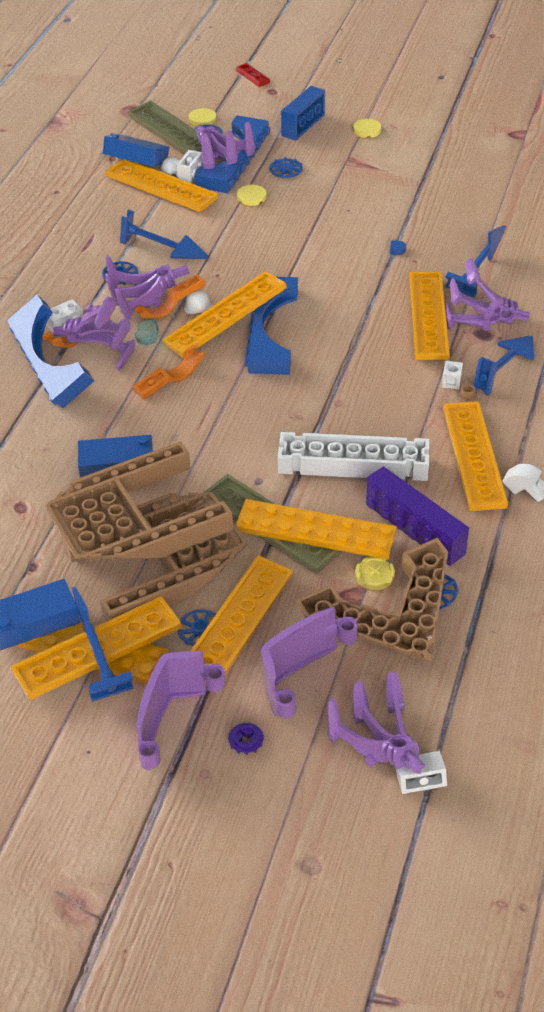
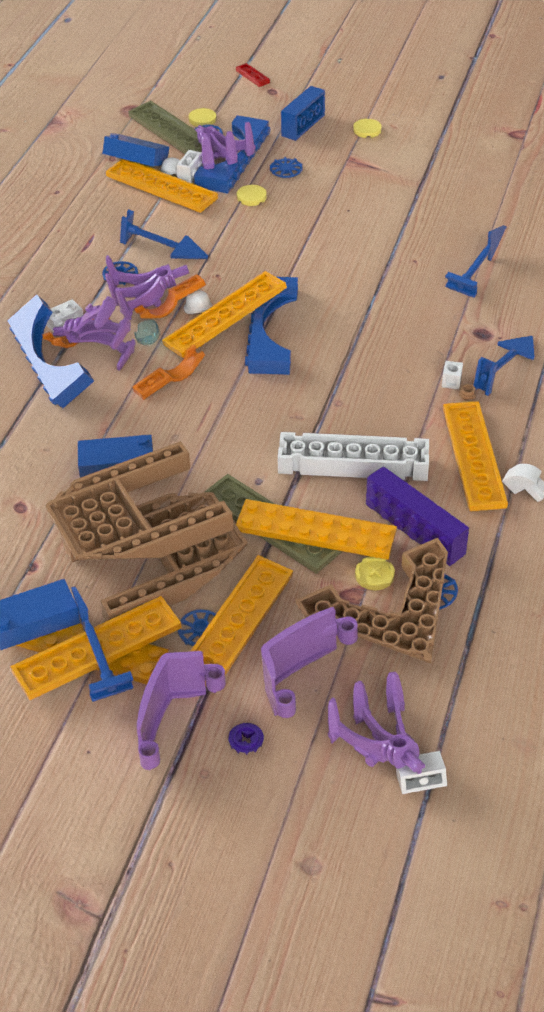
blue tile [390,240,406,255] -> none
light orange plate [409,272,450,361] -> none
medium lavender piece [445,258,530,331] -> none

